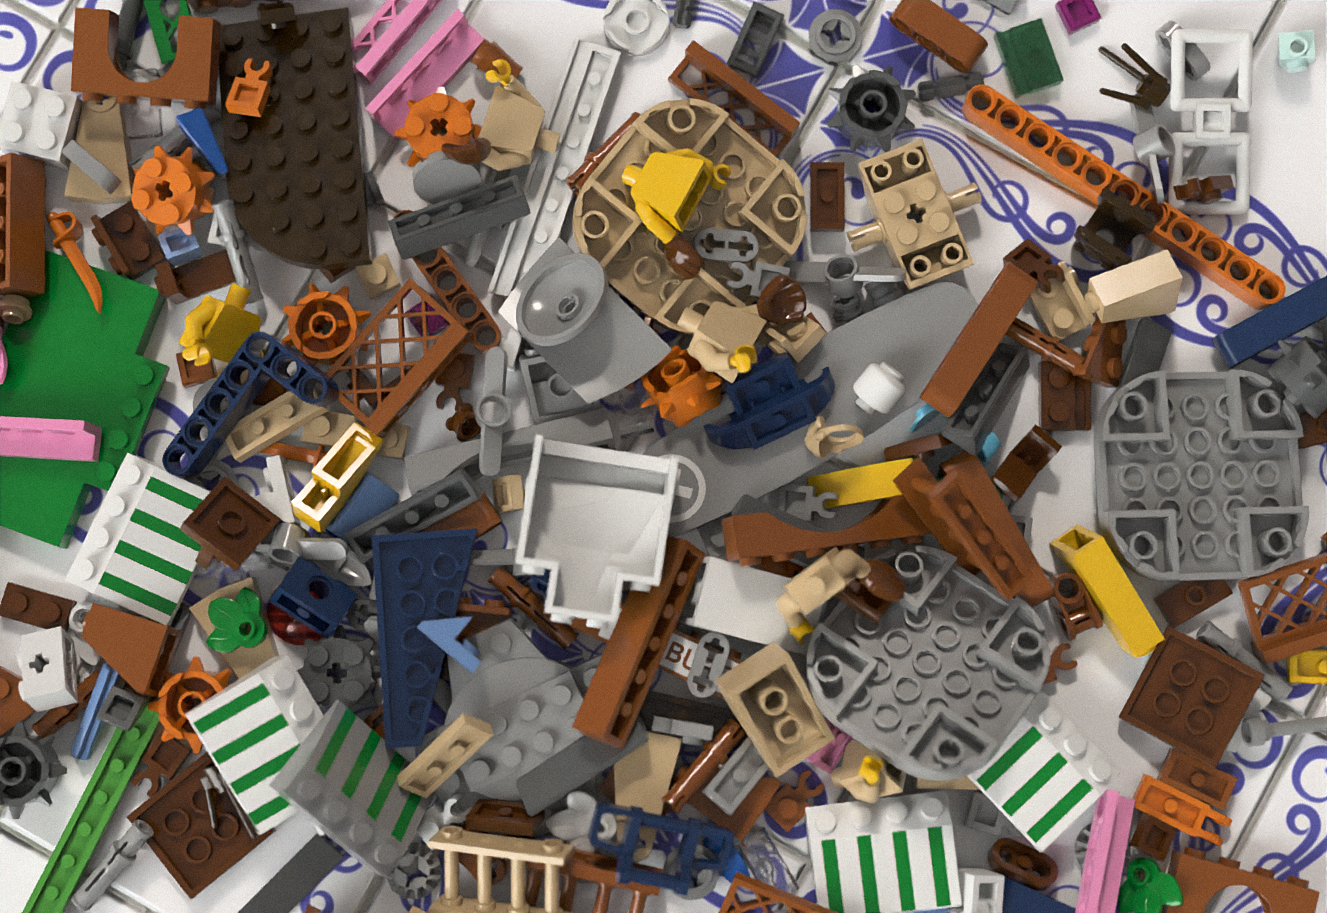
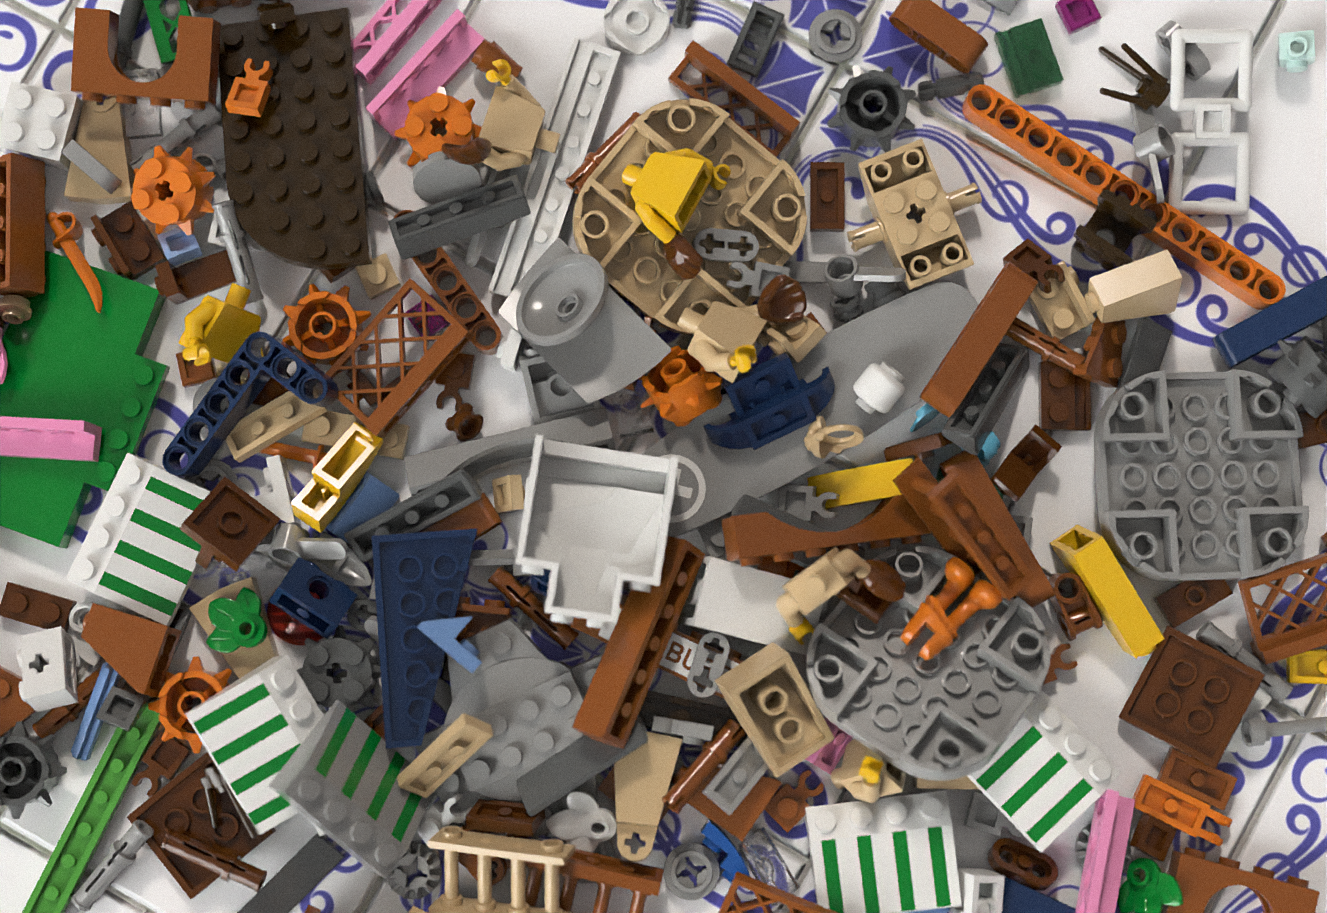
blue slope [176,107,229,180] -> none
light grey piece [475,346,511,476] -> none
dark blue bar [588,802,734,896] -> none
reddish brown plate [1173,175,1234,205] -> none
none -> reddish brown pin [161,828,268,893]
none -> orange piece [900,557,1003,661]

